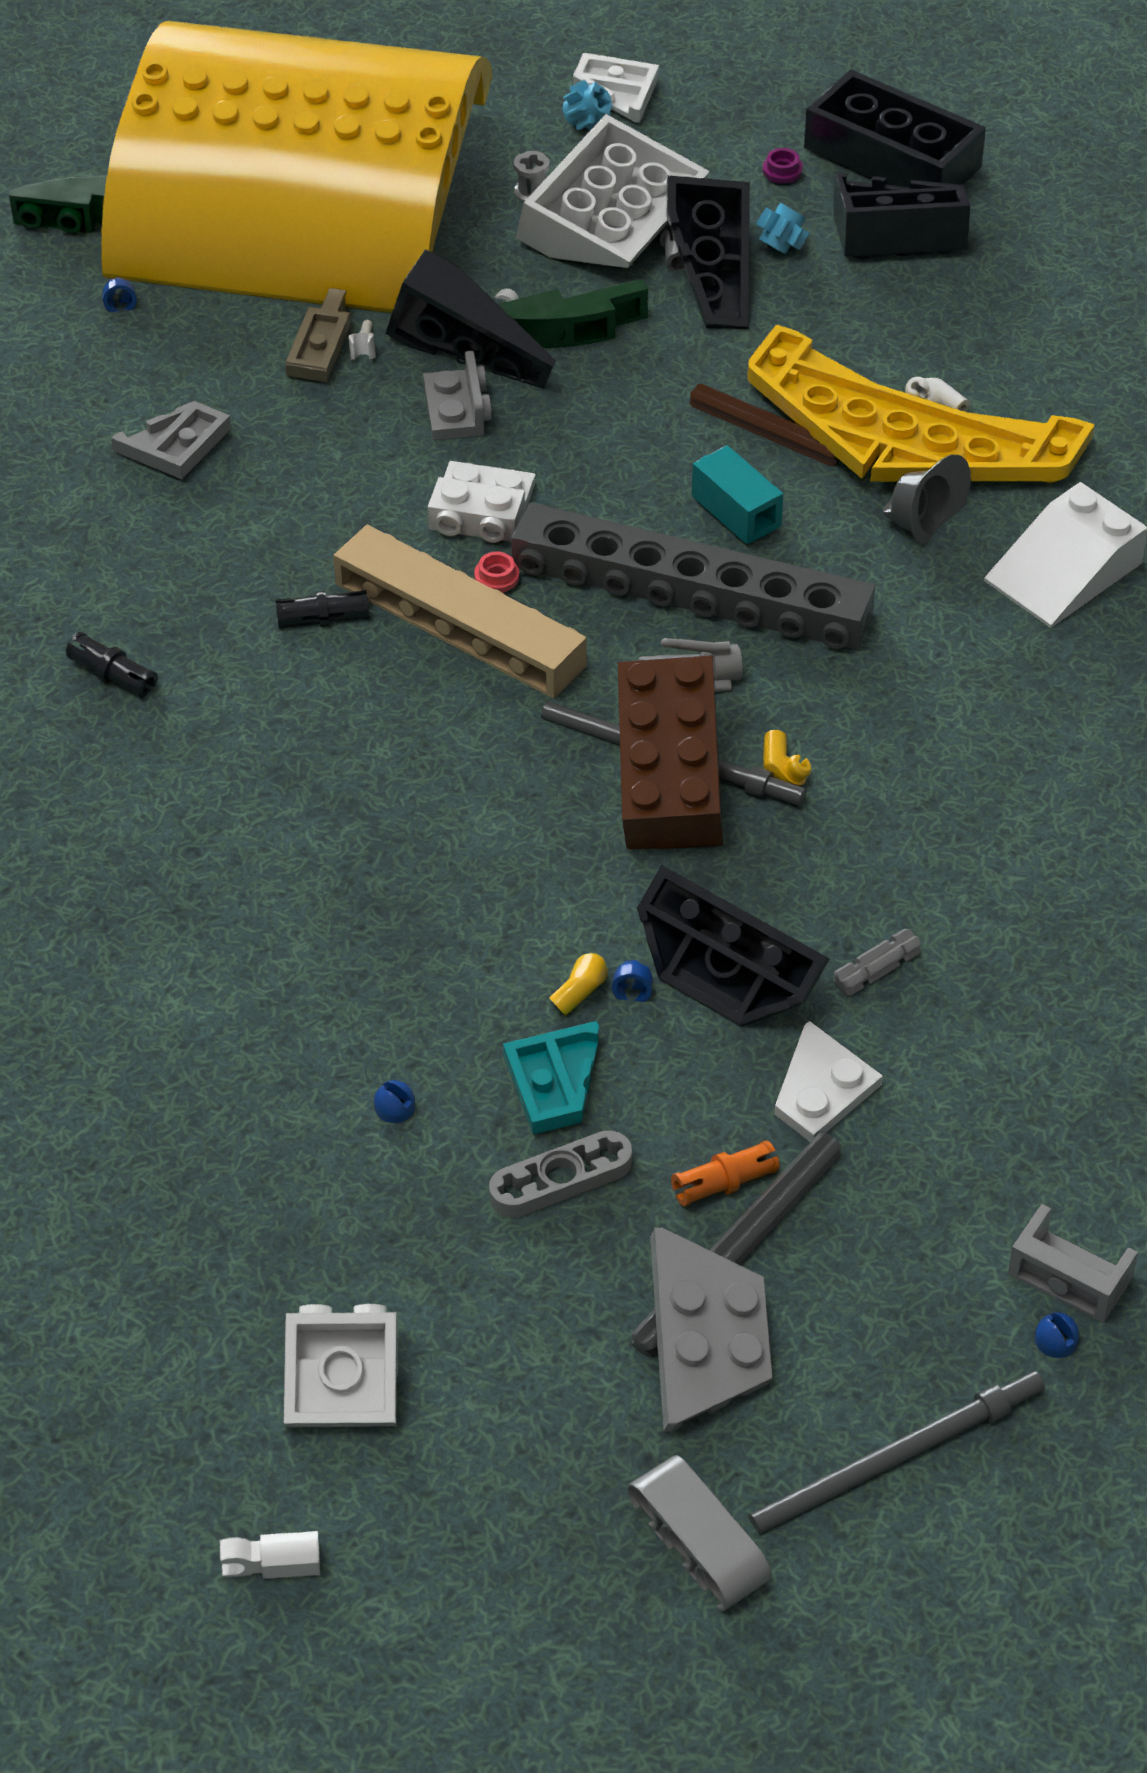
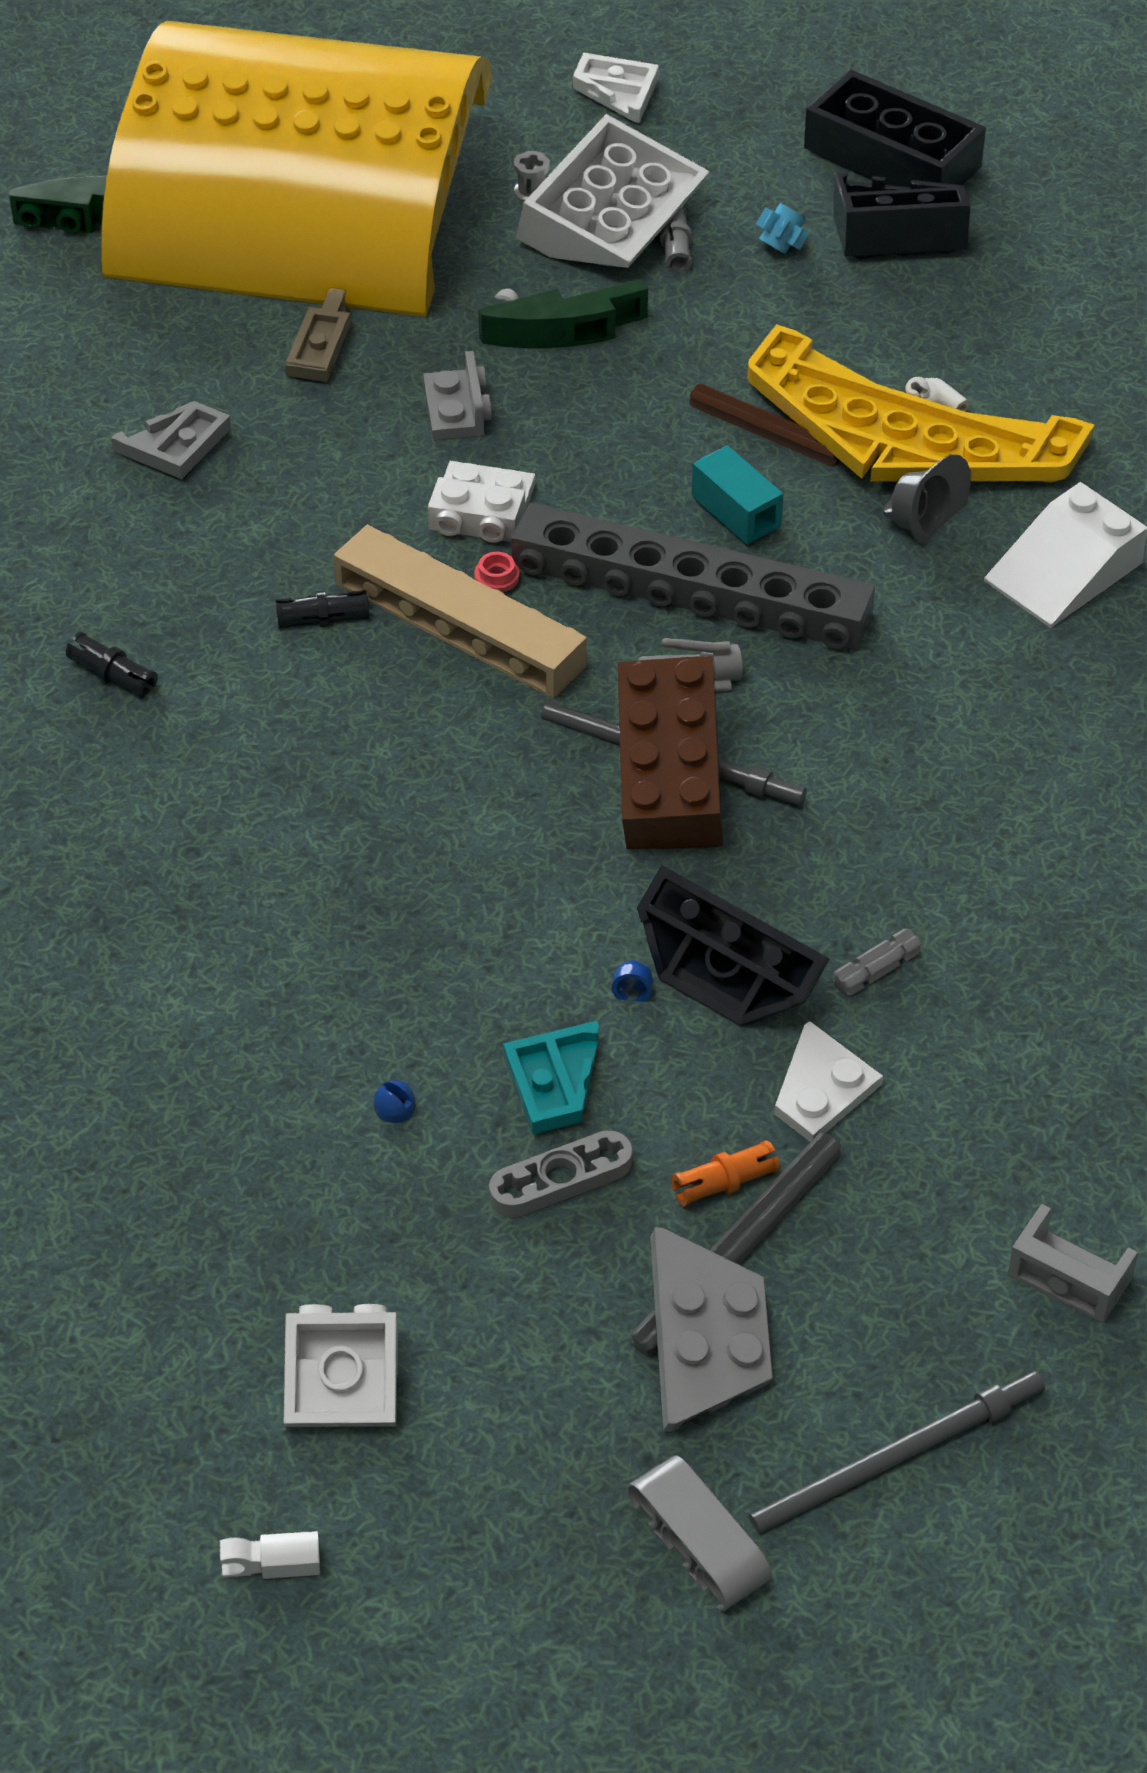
blue hinge [102,277,137,312] -> none
white hand [349,320,376,360] -> none
black wedge [385,249,556,389] -> none
yellow arm [549,953,608,1016] -> none
medium azure gear [563,79,612,130] -> none
black wedge [666,175,750,329] -> none
magenta plate [762,148,803,183] -> none
yellow arm [763,730,812,786] -> none
blue hinge [1035,1312,1079,1358] -> none

